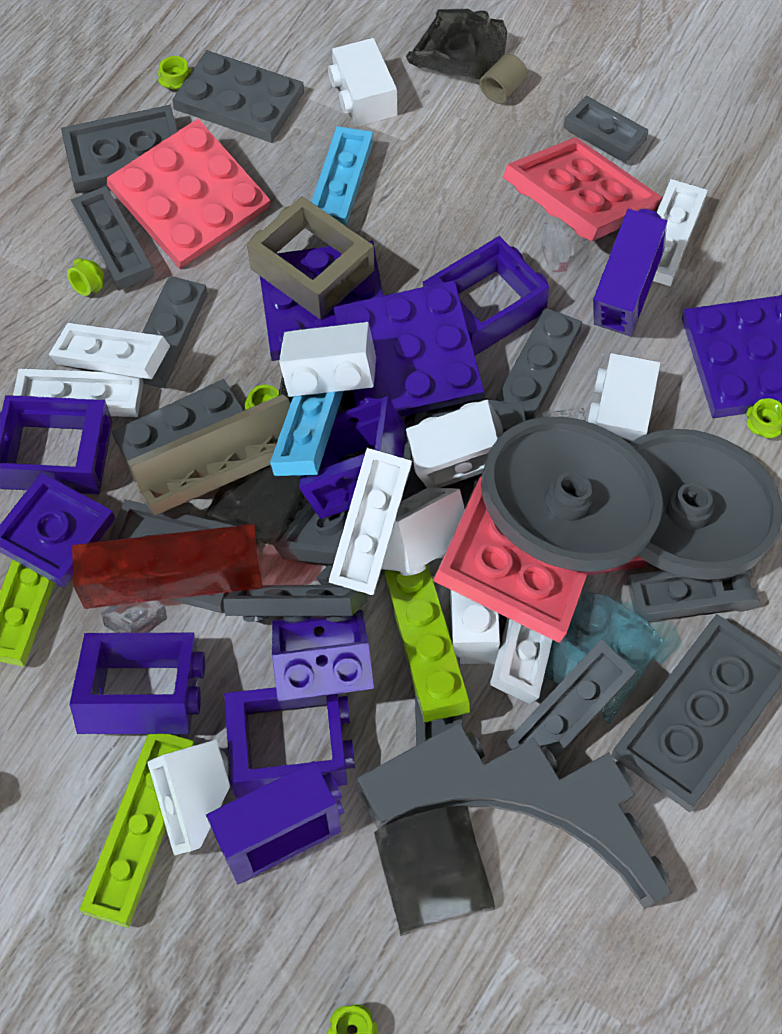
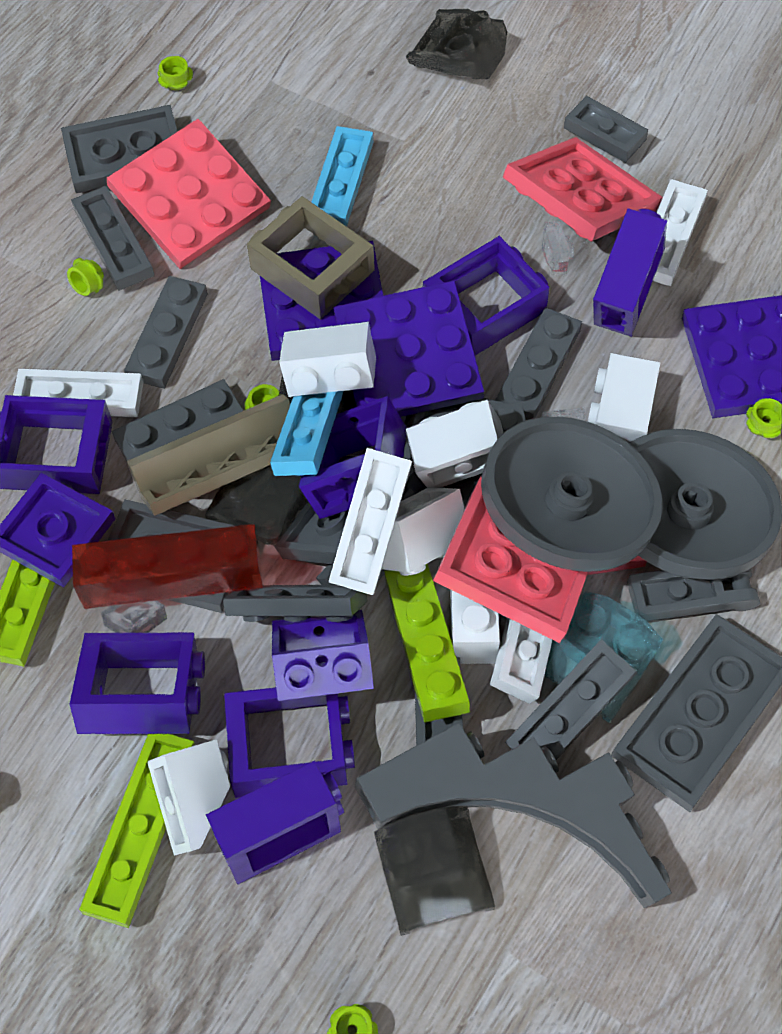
white plate [49,323,170,379] -> none
dark grey plate [172,50,304,143] -> none
white brick [328,38,397,127] -> none
dark tan beam [479,54,528,104] -> none

